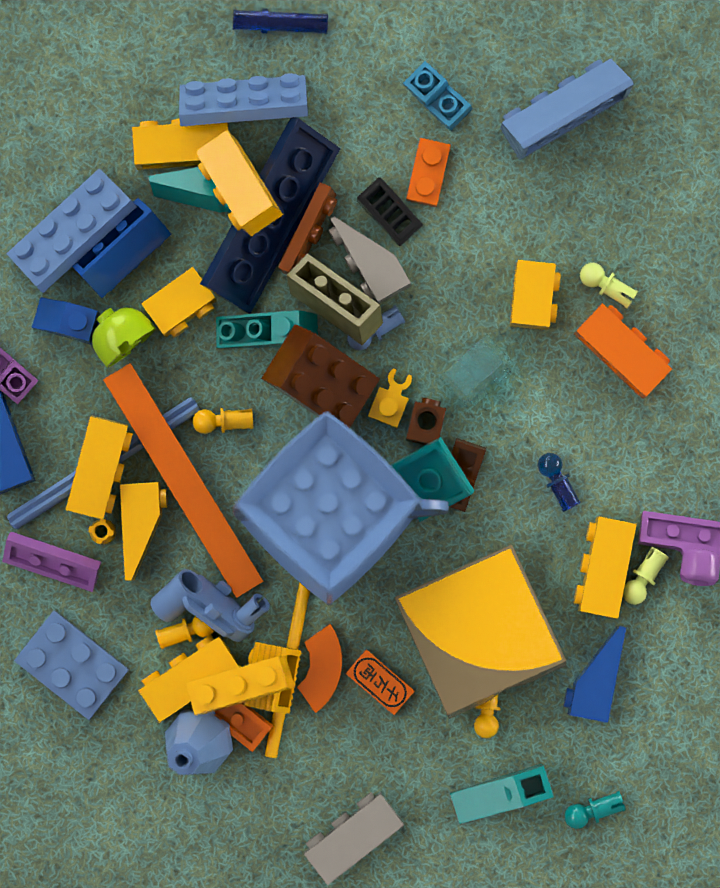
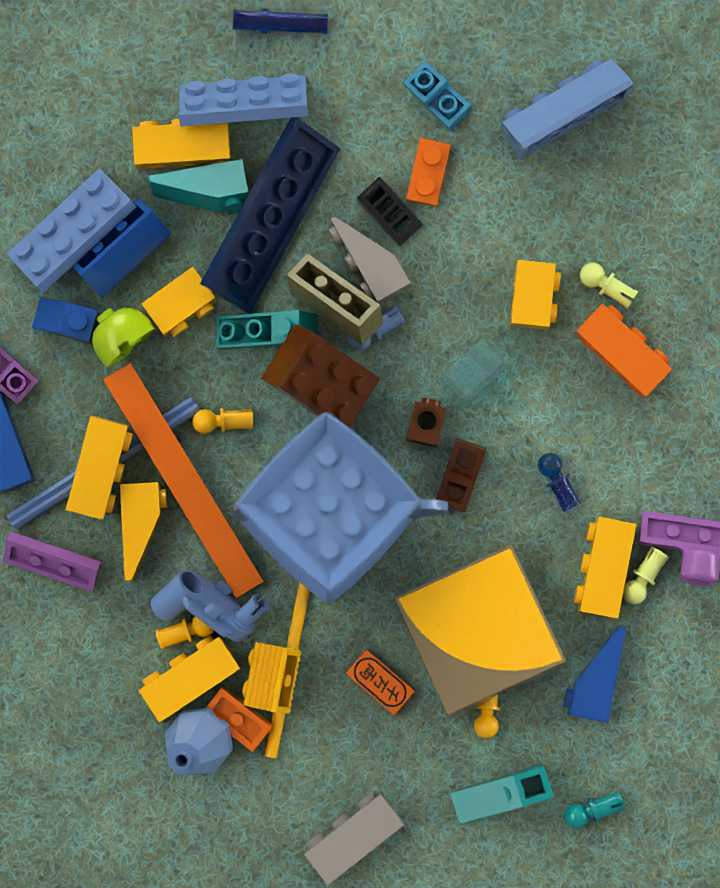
medium blue plate [14,610,130,720] -> none
yellow hose [88,519,116,545] -> none
yellow brick [186,656,295,715] -> none
yellow brick [196,130,283,236] -> none
dark orange plate [278,182,337,275] -> none
orange tile [297,624,342,713] -> none
yellow plate [368,368,412,428] -> none
teal tile [390,437,475,522] -> none

